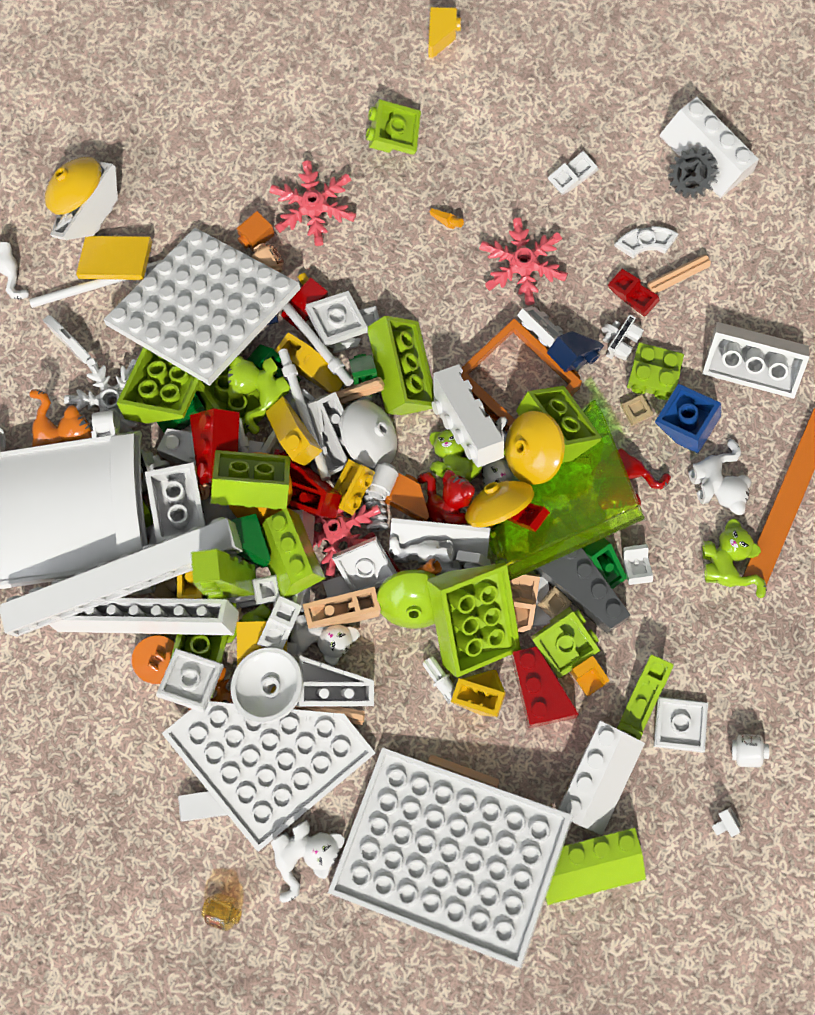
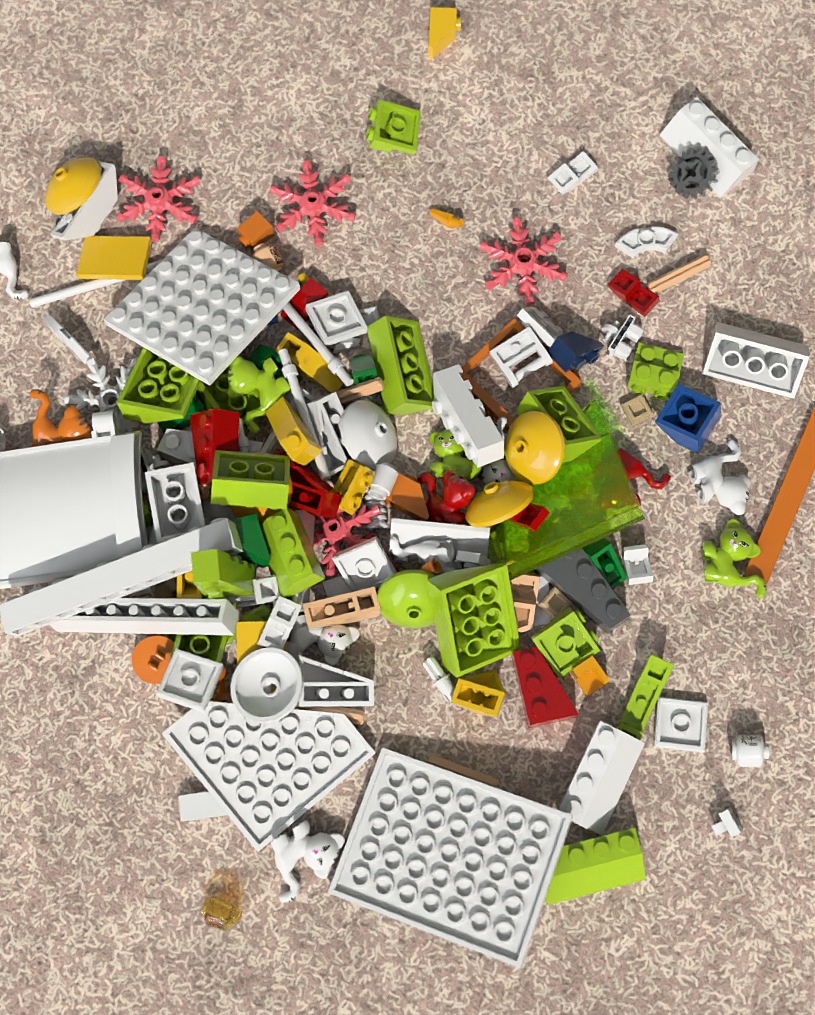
none -> coral piece [116,156,201,242]
none -> white plate [490,326,553,388]

